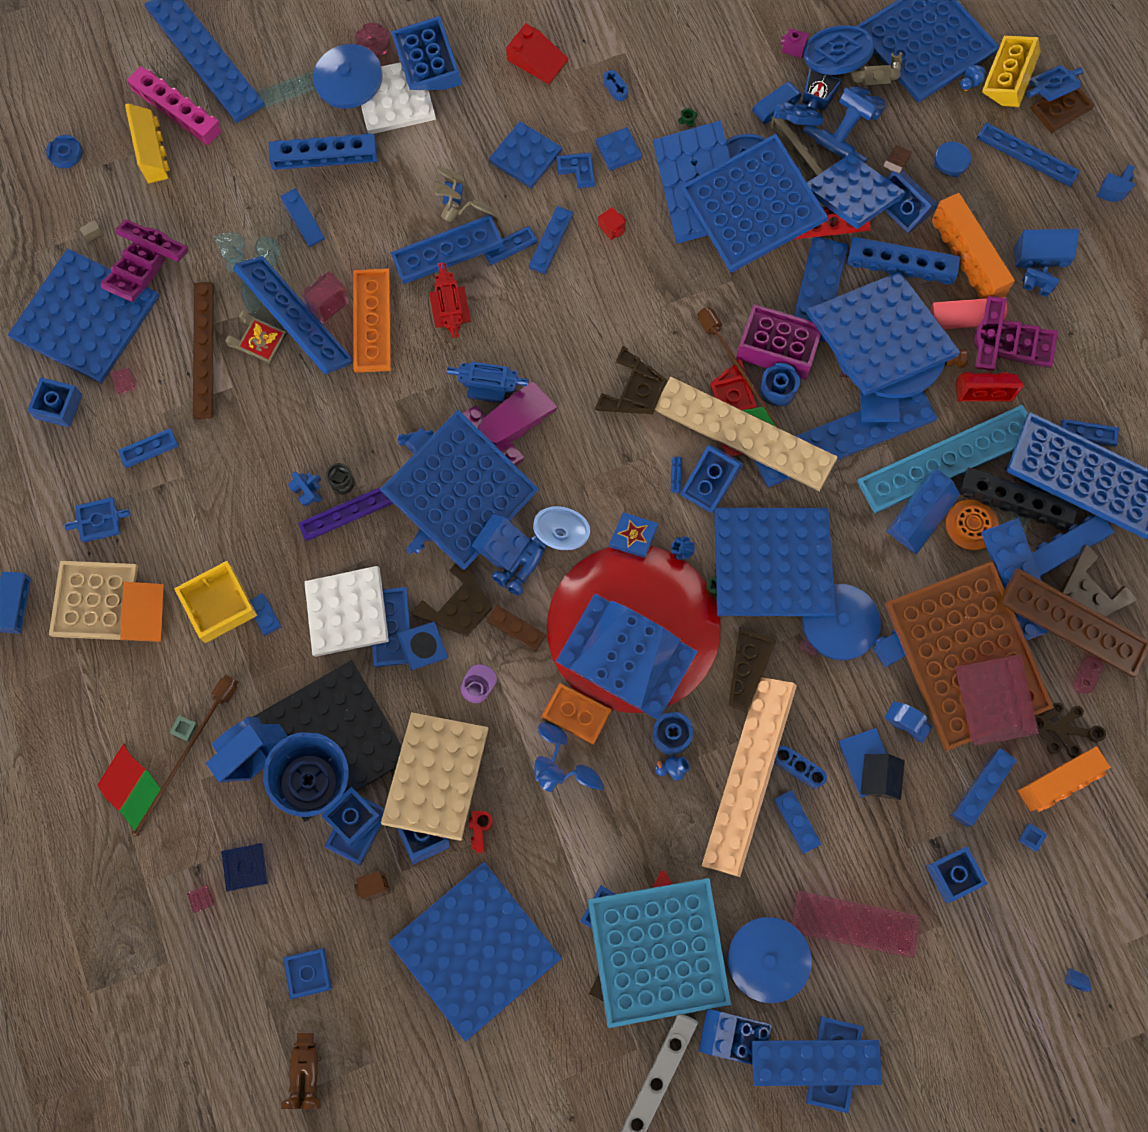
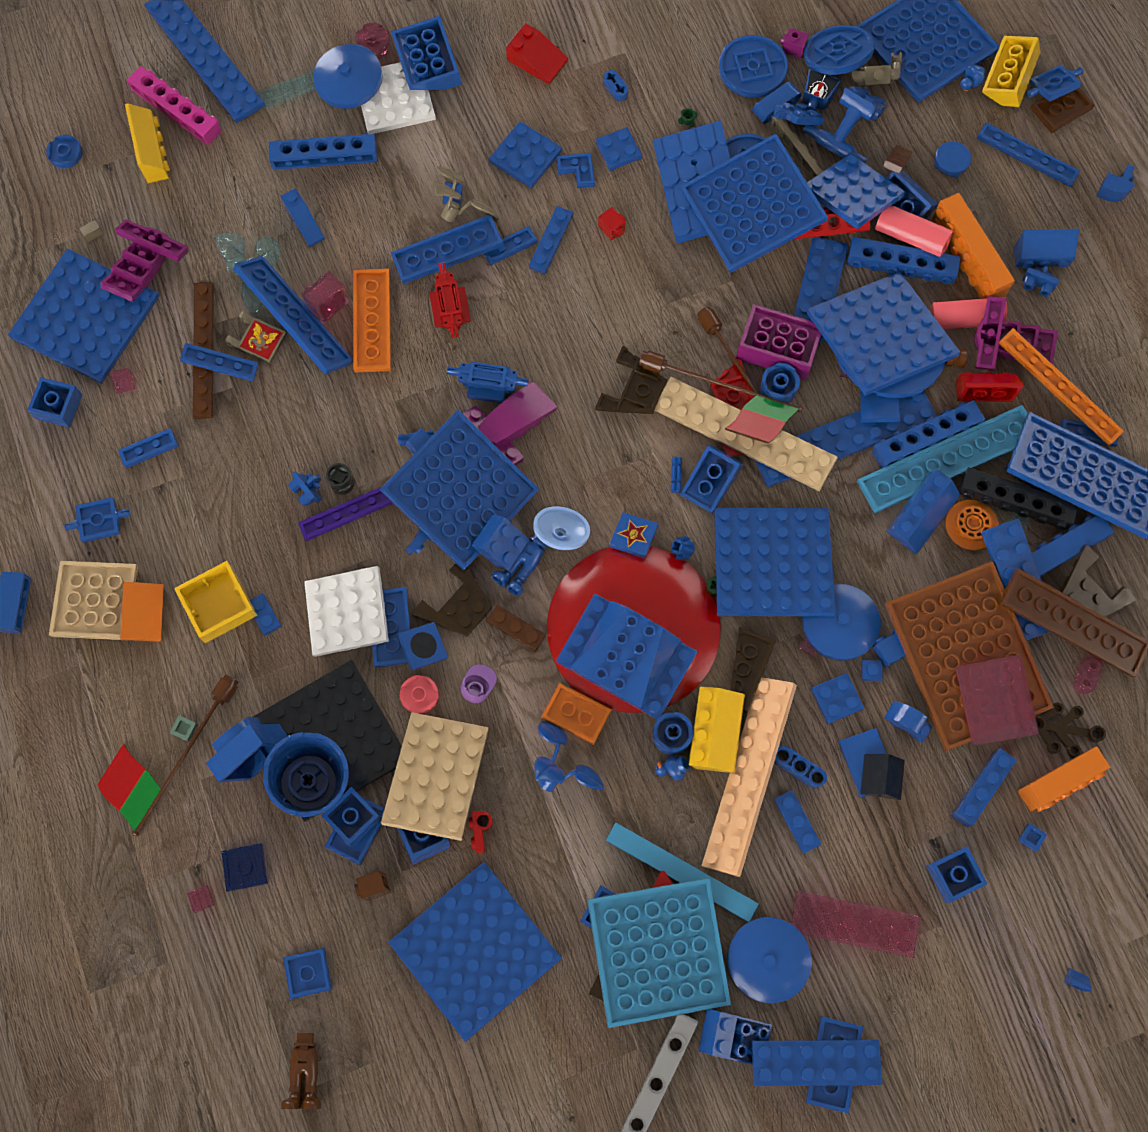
none -> blue plate [180,343,258,382]
none -> coral tile [400,675,439,714]
none -> dark azure tile [606,823,759,922]
none -> flag [639,350,803,444]
none -> yellow slope [689,687,745,773]
none -> blue plate [719,35,788,98]
none -> blue plate [811,673,864,725]
none -> blue plate [861,660,882,682]
none -> blue brick [872,400,985,469]
none -> coral brick [875,205,953,257]
none -> orange plate [999,328,1124,445]

